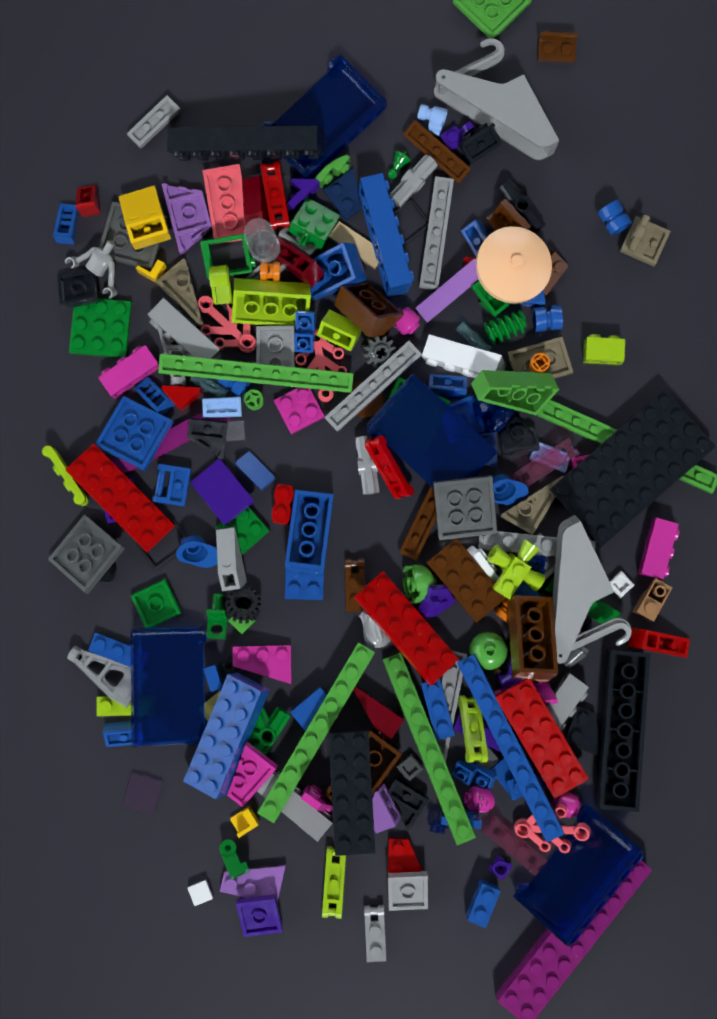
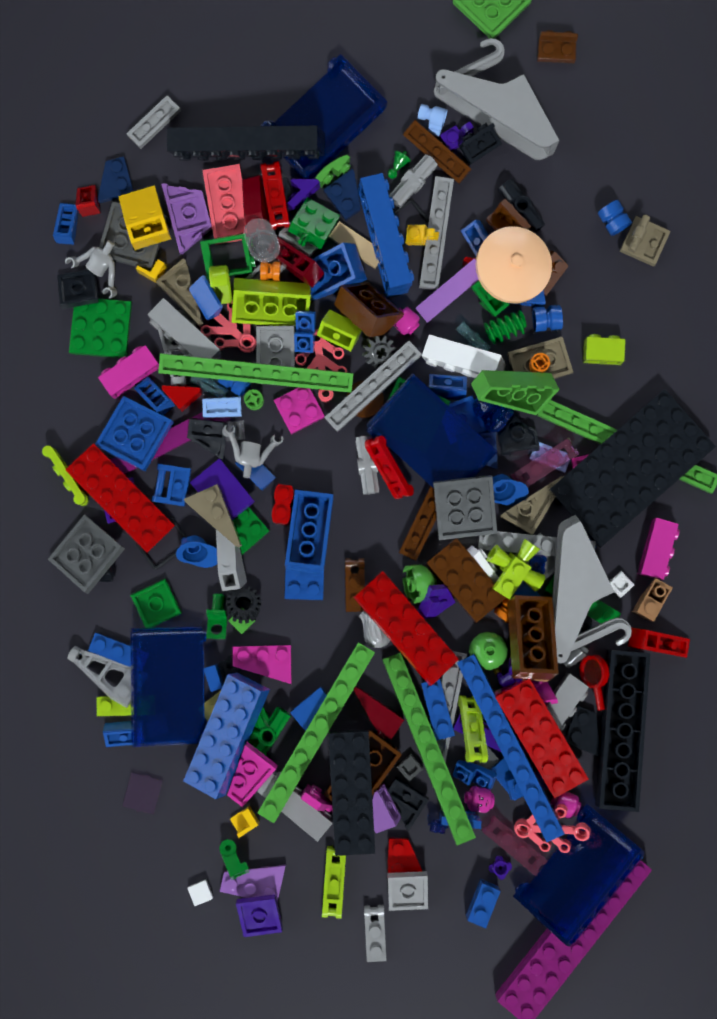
none -> dark blue wing [98,156,134,203]
none -> dark tan wing [184,484,242,547]
none -> slope [189,275,223,320]
none -> light grey piece [222,425,284,478]
none -> yellow plate [405,225,439,245]
none -> red piece [580,655,609,711]

